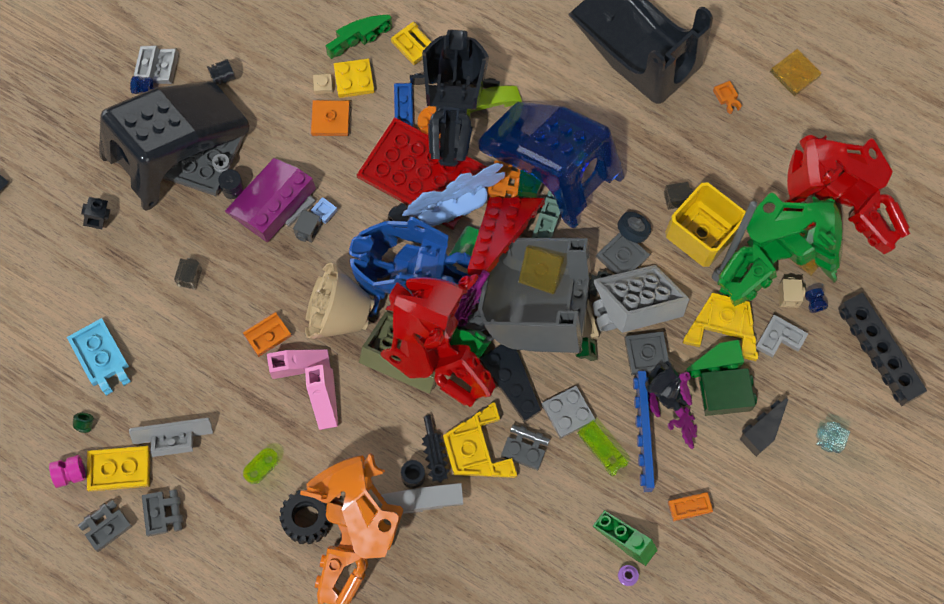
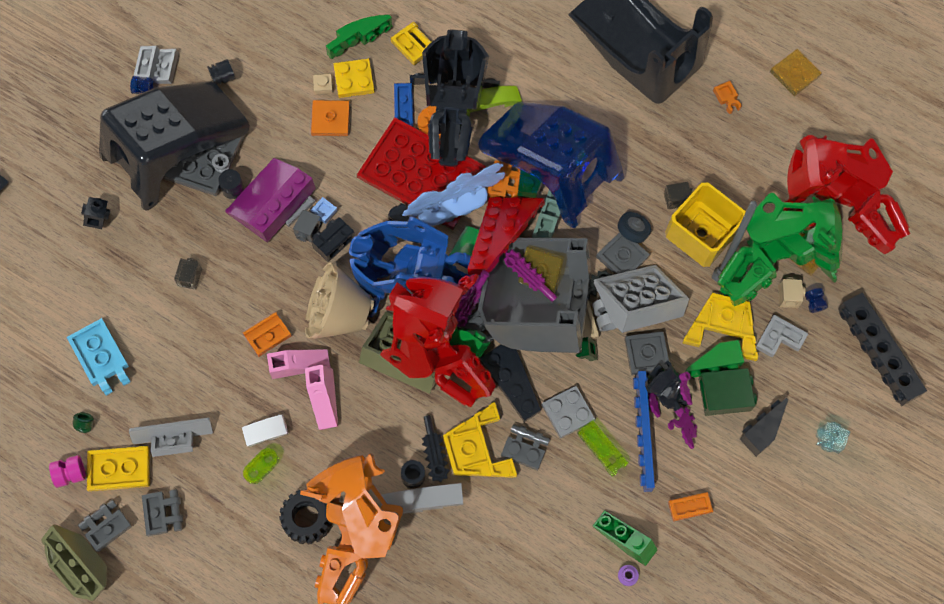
none -> olive wedge [41,524,107,601]
none -> white slope [242,415,289,447]
none -> black brick [311,217,355,262]
none -> magenta piece [503,249,557,302]

